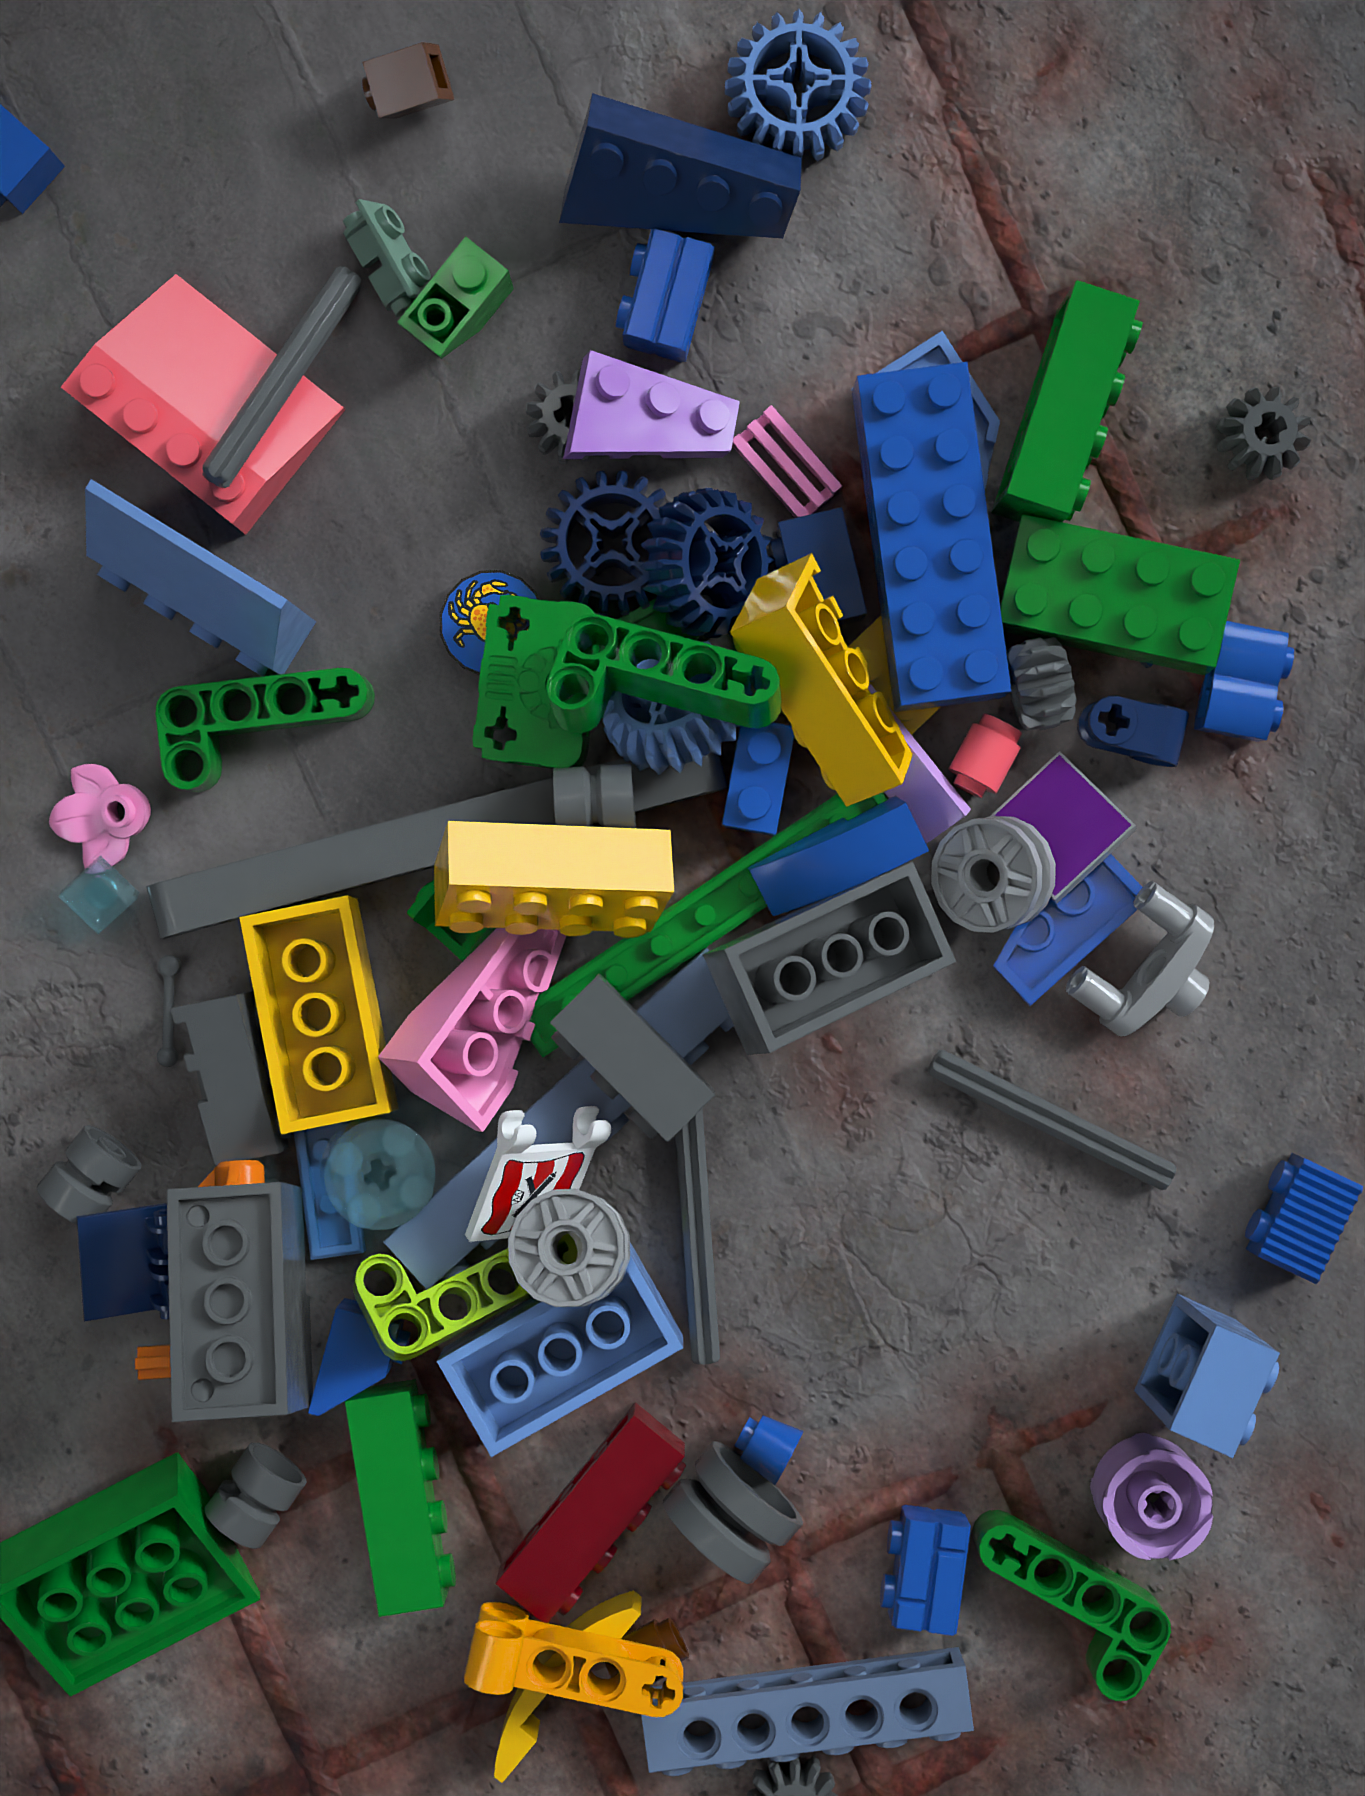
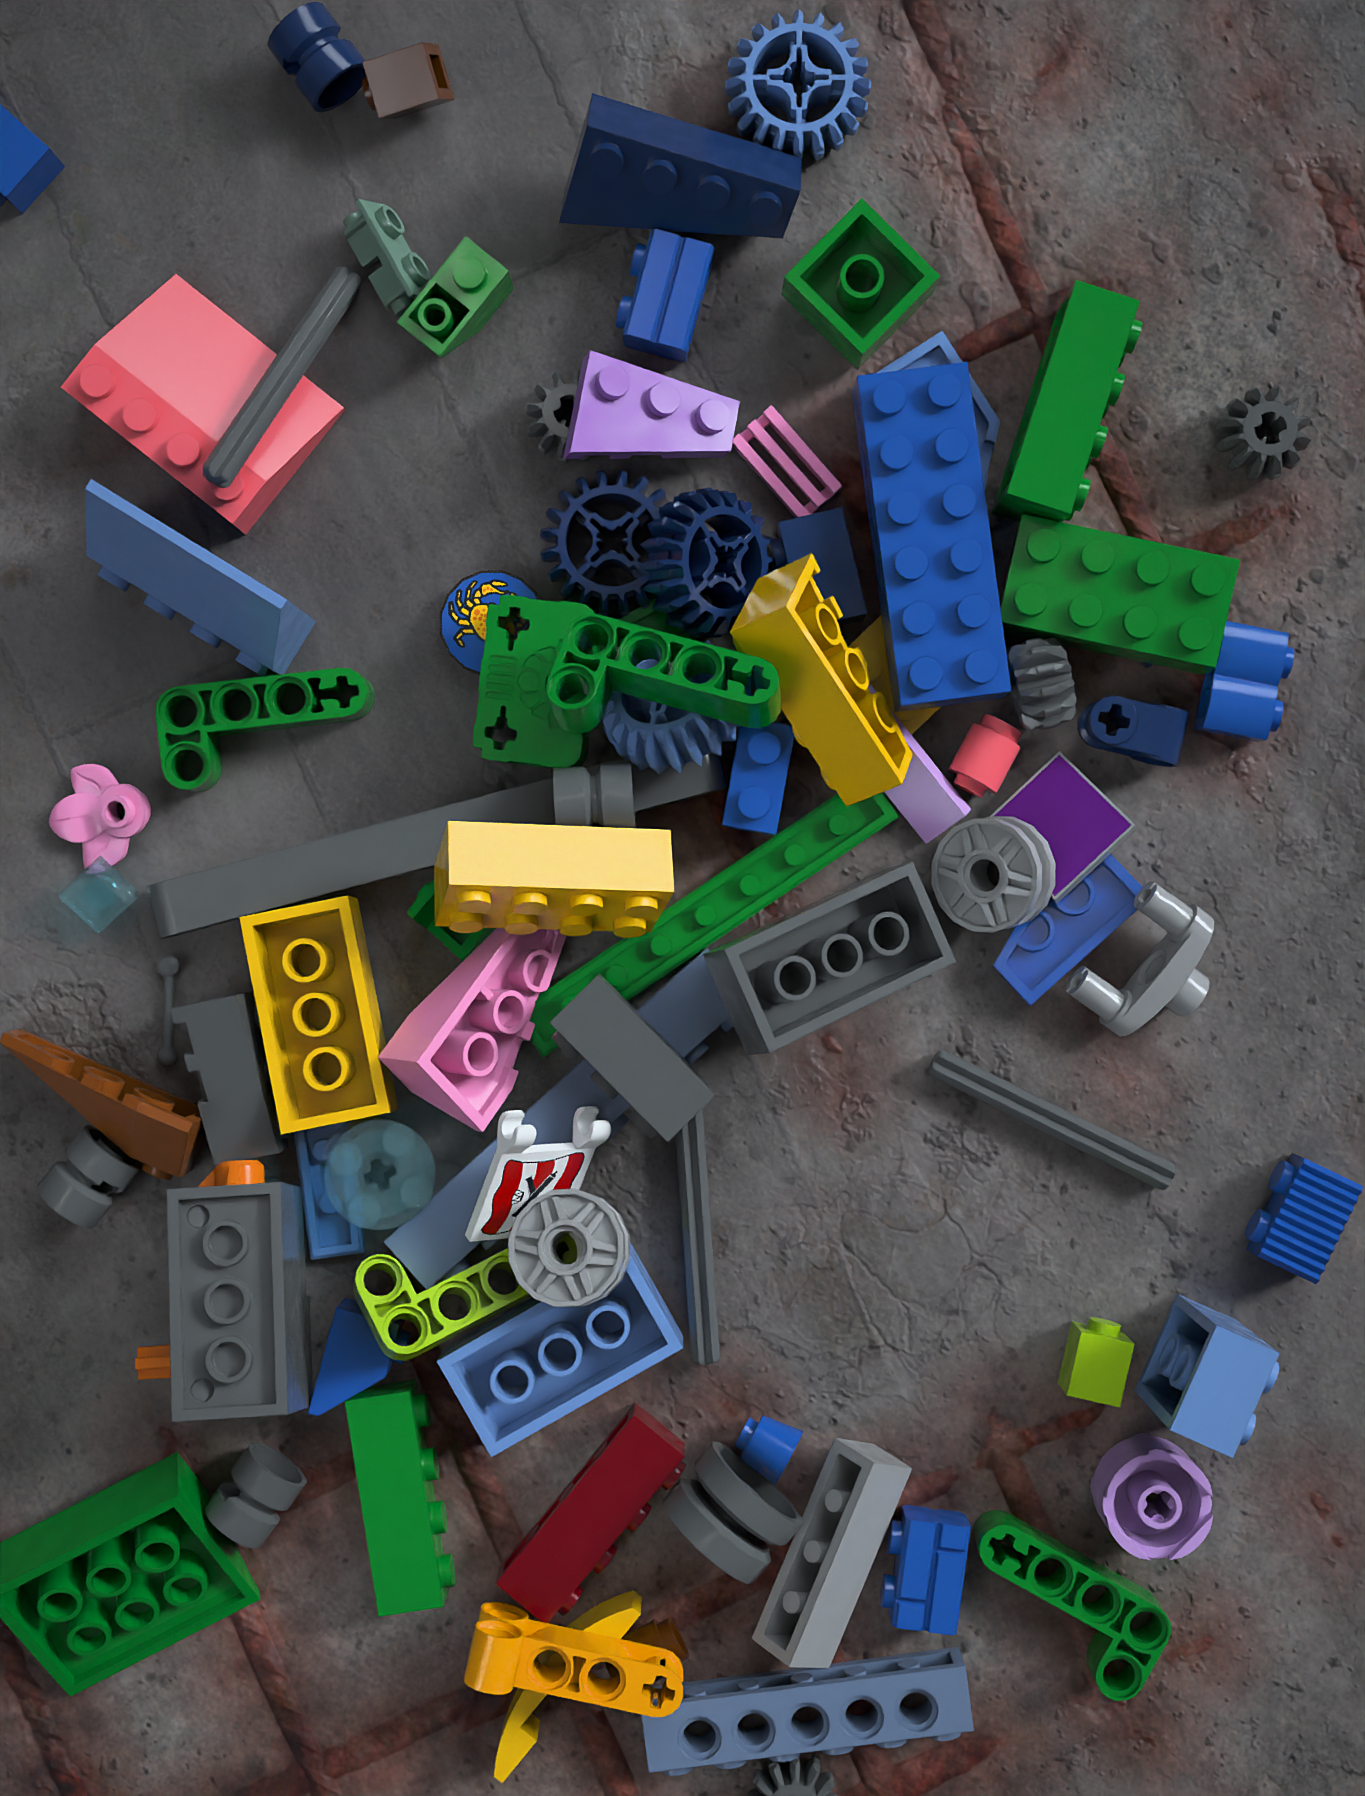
dark blue hinge [76,1203,169,1322] -> none
blue slope [748,796,929,916] -> none
none -> dark orange wedge [0,1029,206,1180]
none -> dark blue wheel [267,2,366,113]
none -> light grey brick [752,1438,912,1668]
none -> green brick [781,198,940,370]
none -> lime brick [1058,1317,1135,1408]

